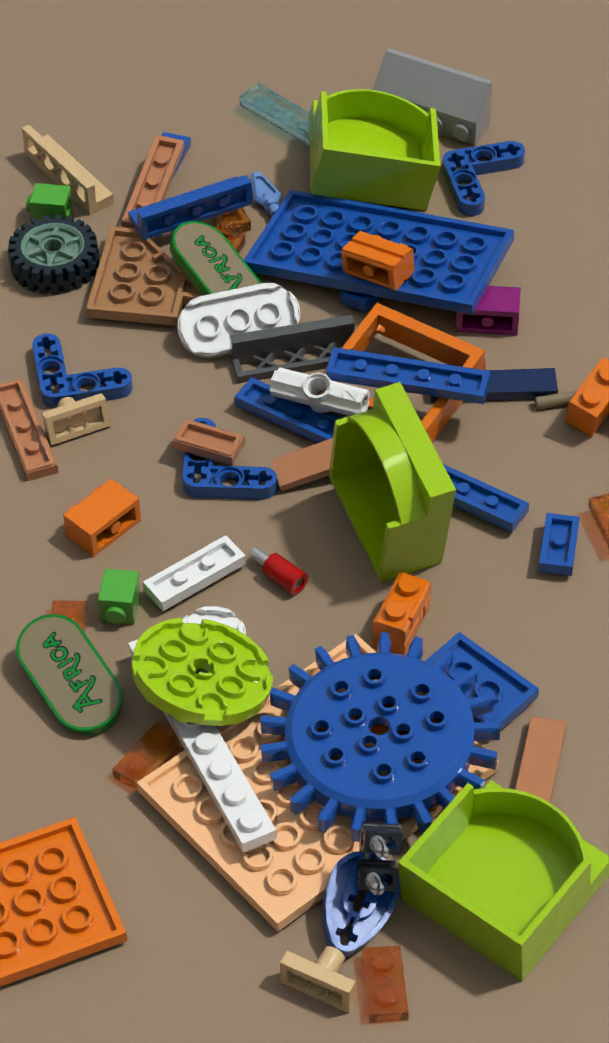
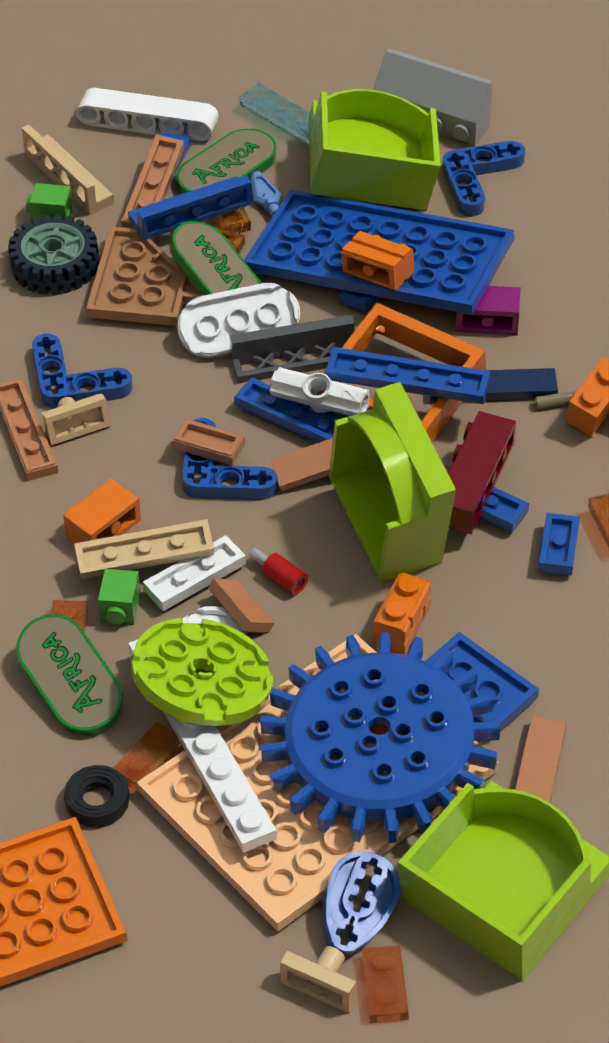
black piece [355,822,403,896] -> none
none -> black tyre [64,765,130,827]
none -> tan fence [74,519,214,579]
none -> white beam [76,88,219,141]
none -> dark tan tile [177,129,277,194]
none -> nougat tile [208,578,274,633]
none -> dark red brick [446,411,516,535]

